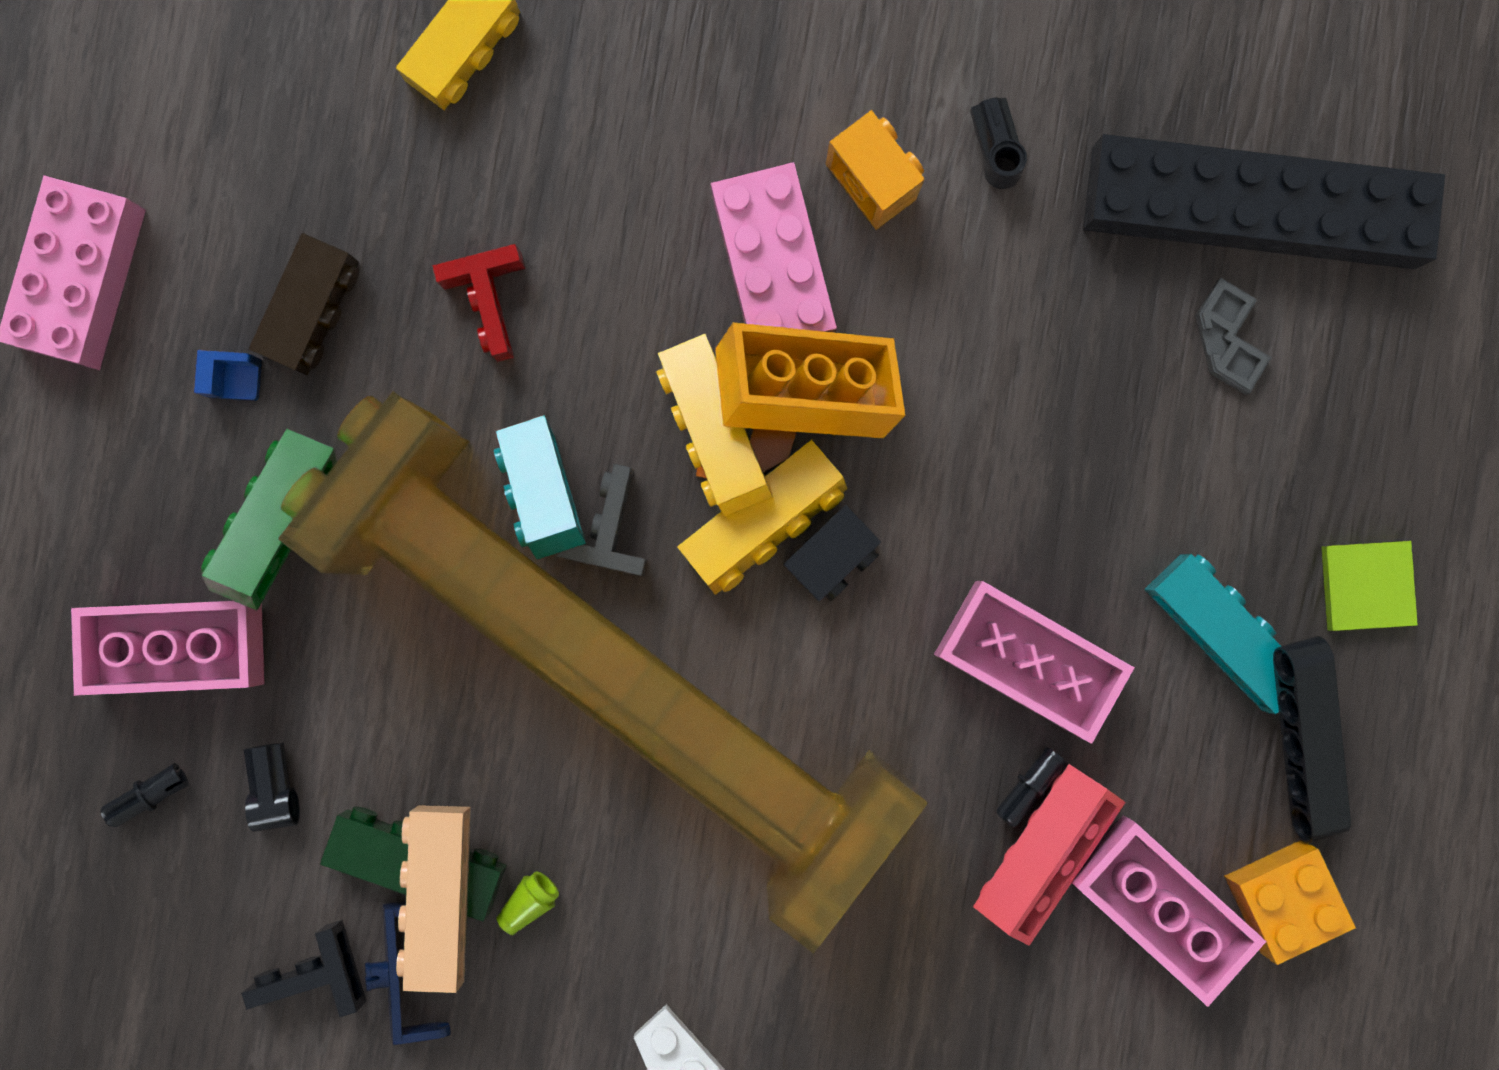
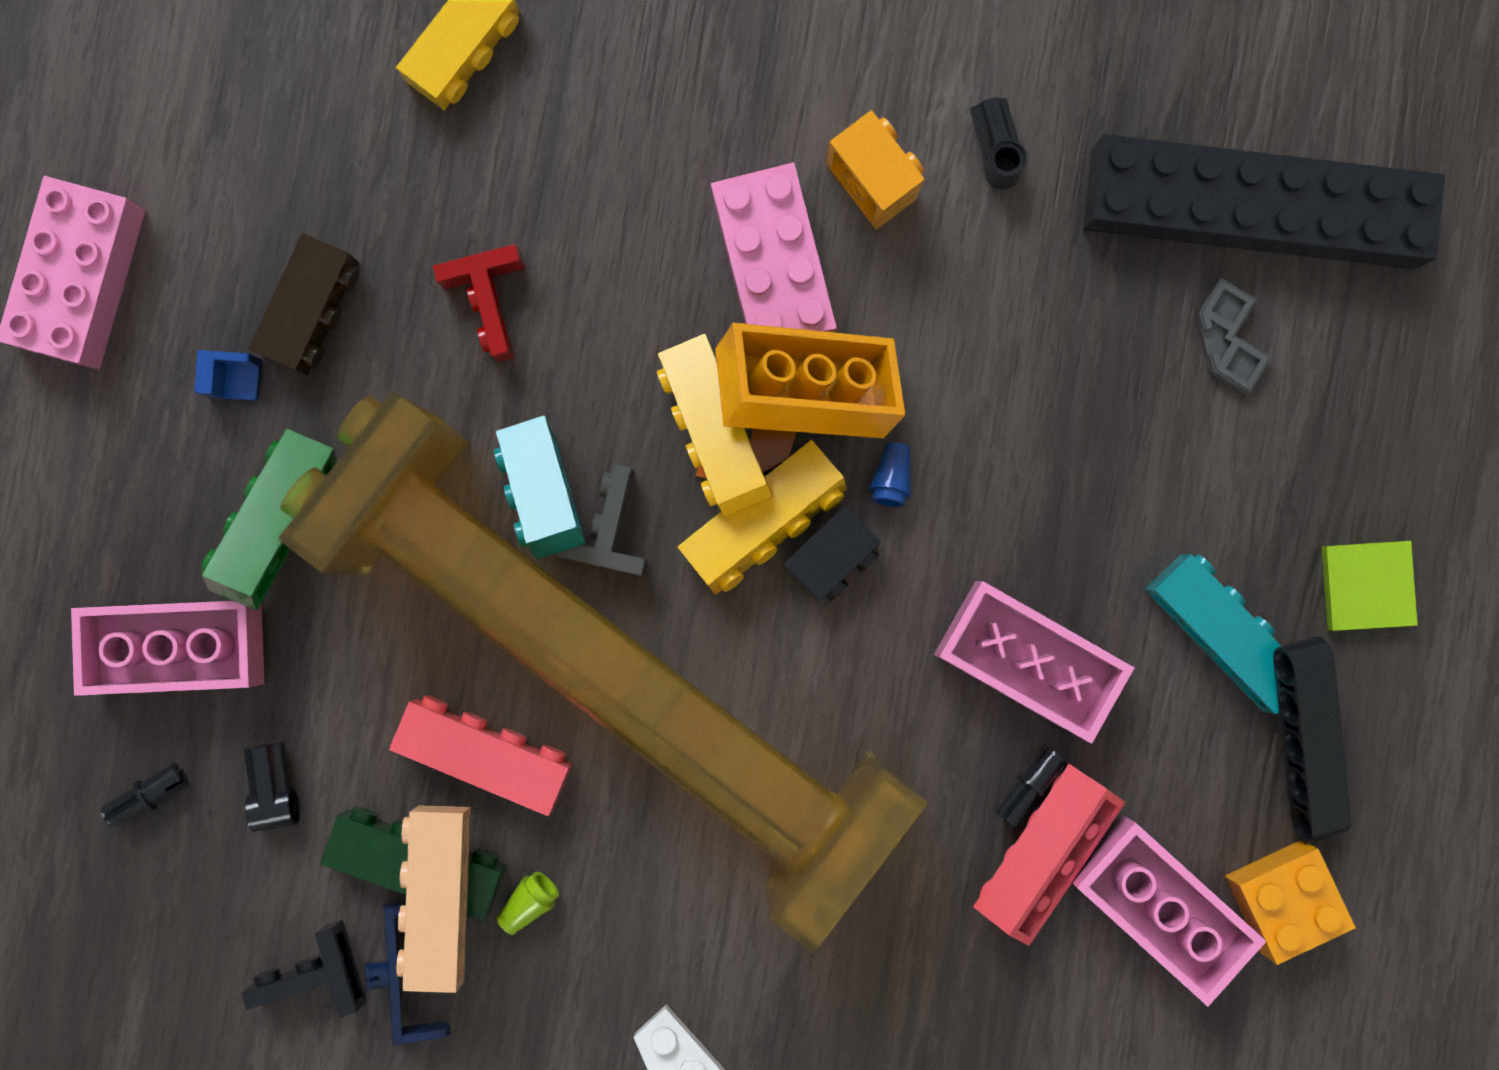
none -> coral brick [389,695,573,816]
none -> blue cone [869,442,911,508]

